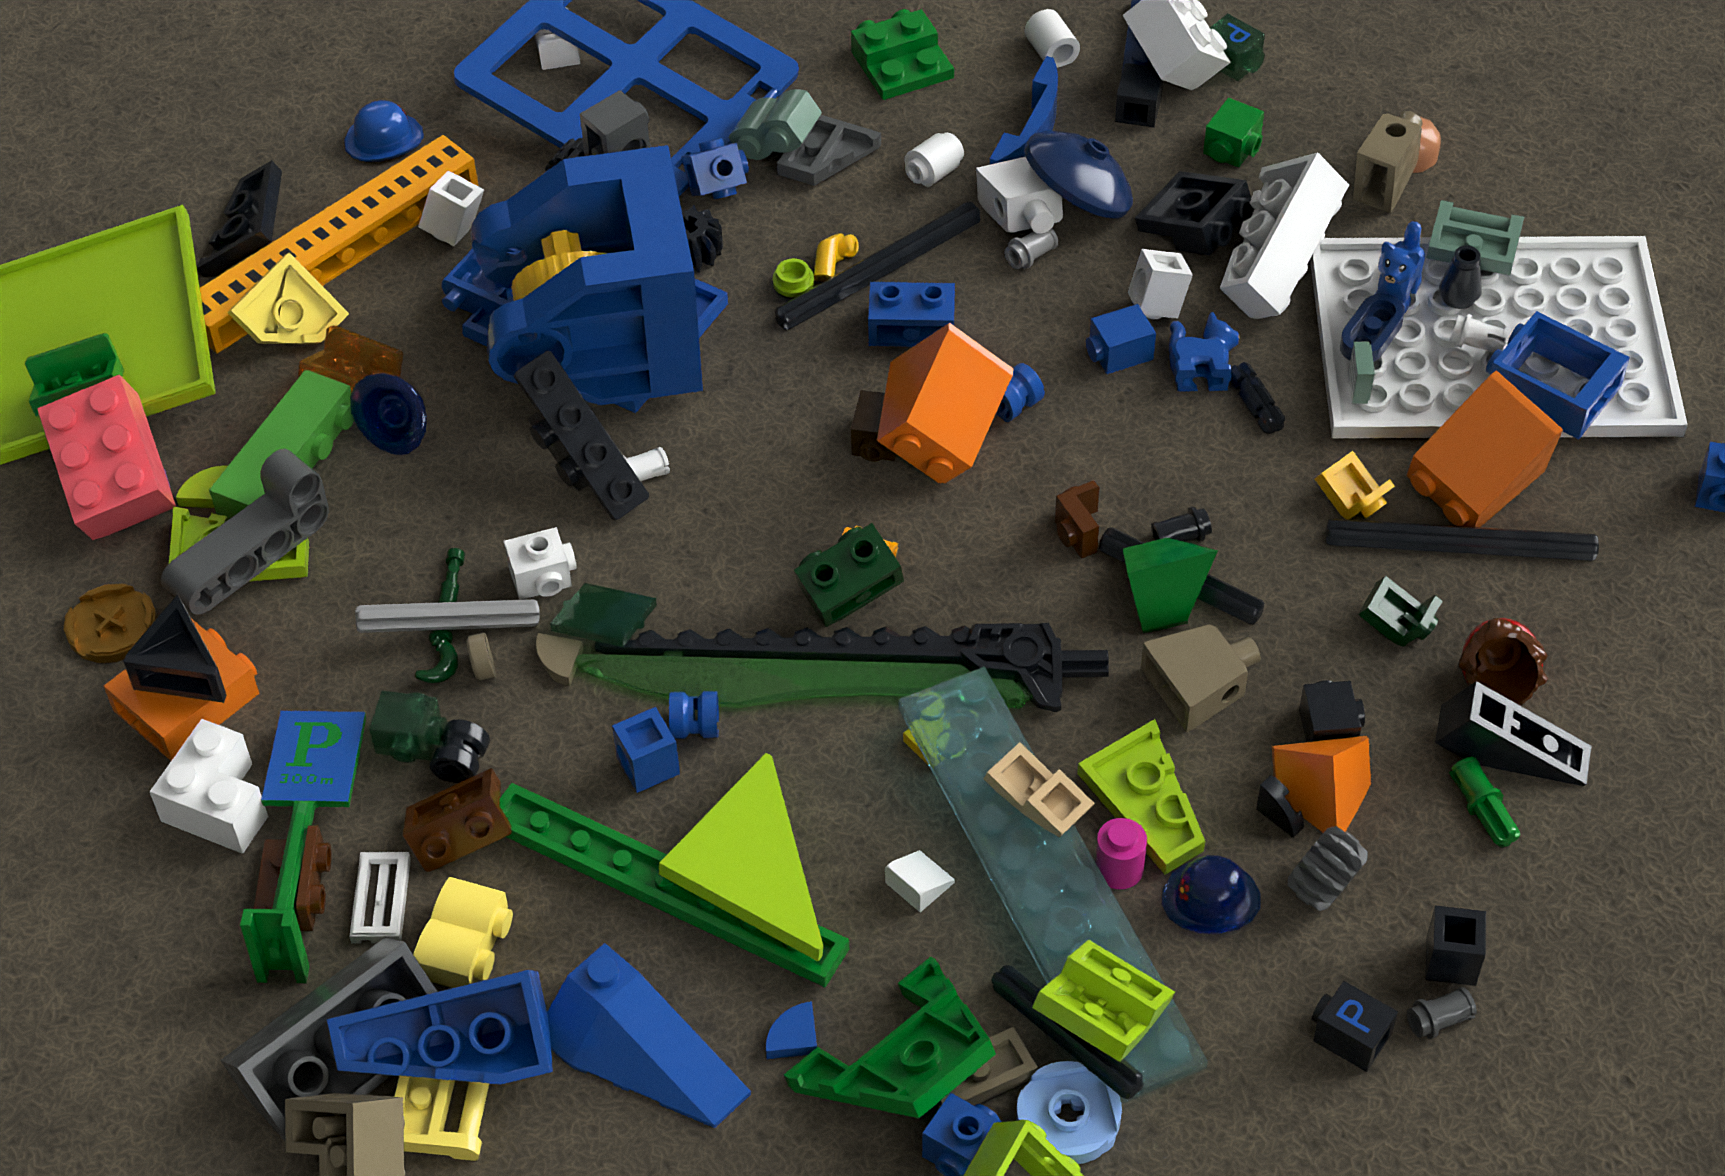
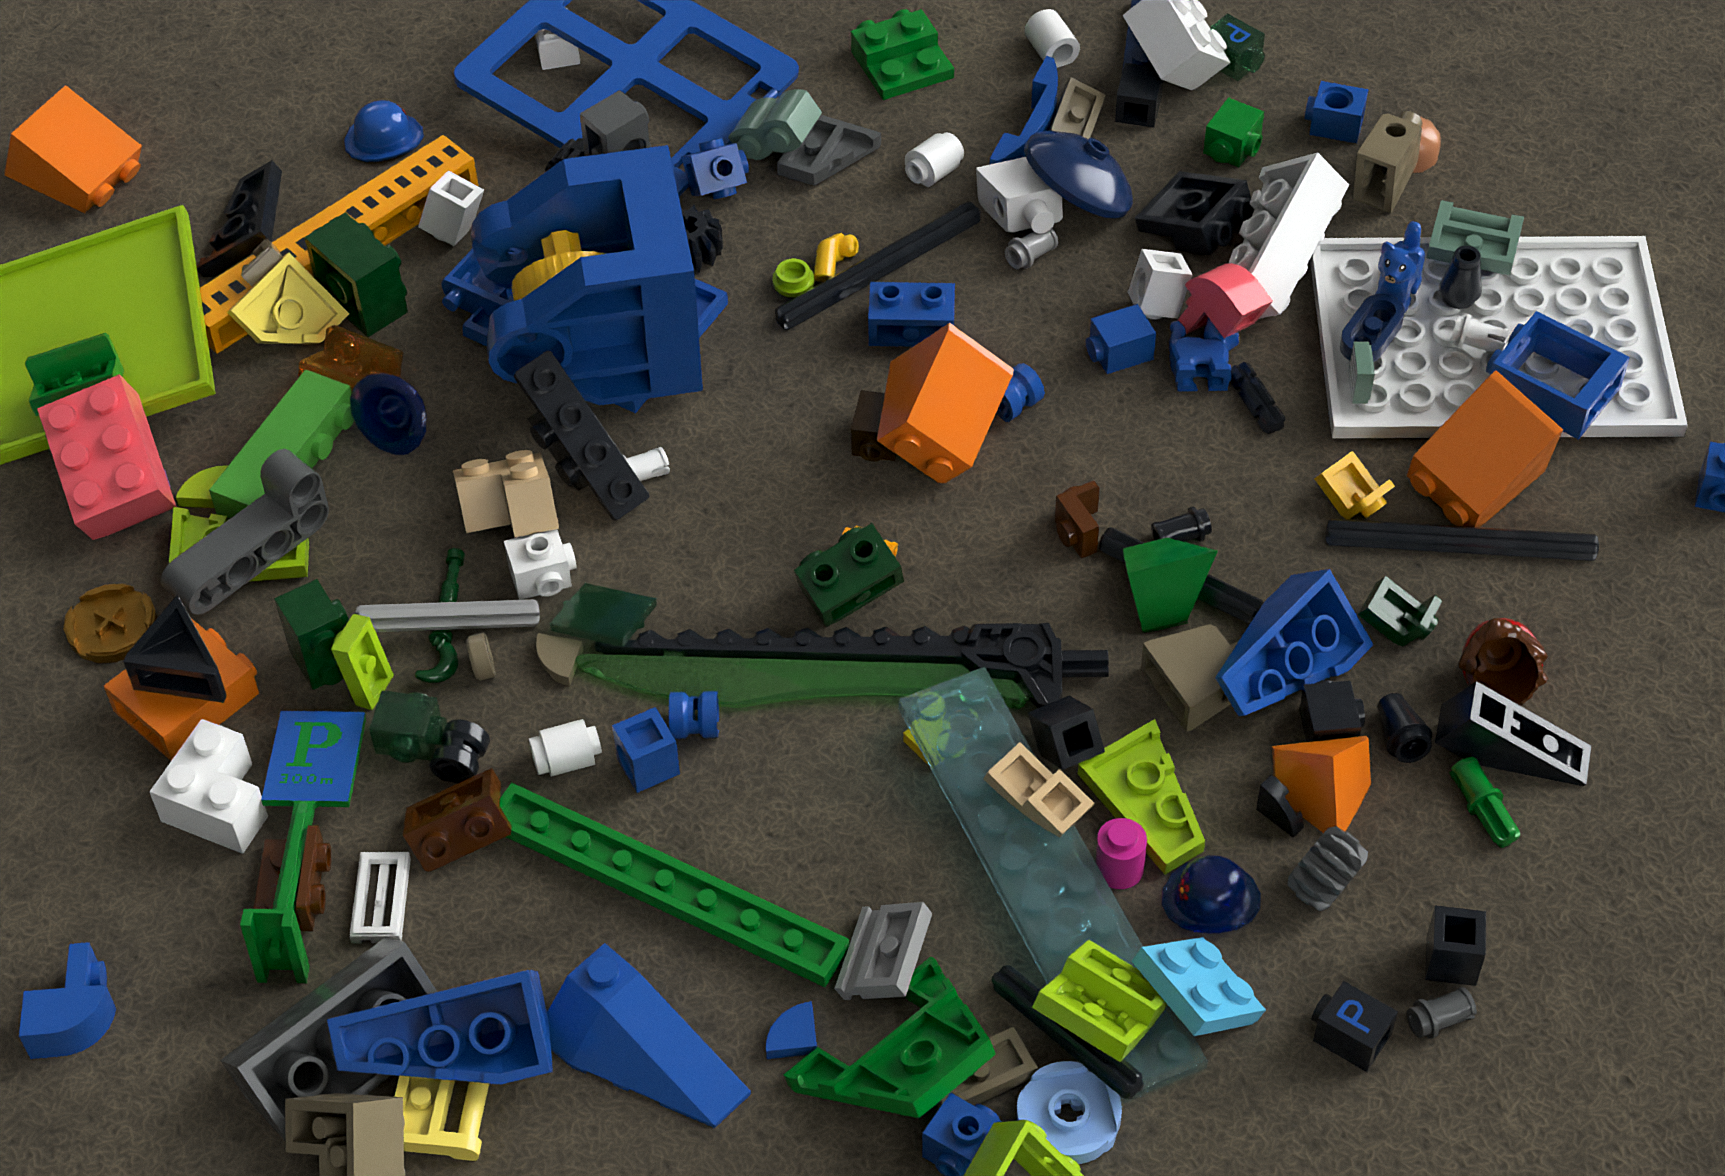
light yellow brick [413,877,513,988] -> none
lime tile [659,753,823,961] -> none
white slope [885,850,955,912] -> none
none -> orange slope [4,85,142,213]
none -> blue brick [19,942,116,1059]
none -> dark tan tile [241,239,283,286]
none -> dark green brick [274,579,349,690]
none -> dark green brick [304,212,408,338]
none -> lime plate [331,614,394,710]
none -> tan brick [453,450,559,537]
none -> white brick [529,719,602,777]
none -> light grey plate [834,902,932,1000]
none -> black brick [1028,695,1105,770]
none -> dark tan plate [1048,77,1106,139]
none -> medium azure plate [1131,937,1266,1036]
none -> coral brick [1177,263,1273,338]
none -> blue wedge [1215,569,1374,716]
none -> blue brick [1304,81,1369,143]
none -> black cone [1377,693,1432,763]

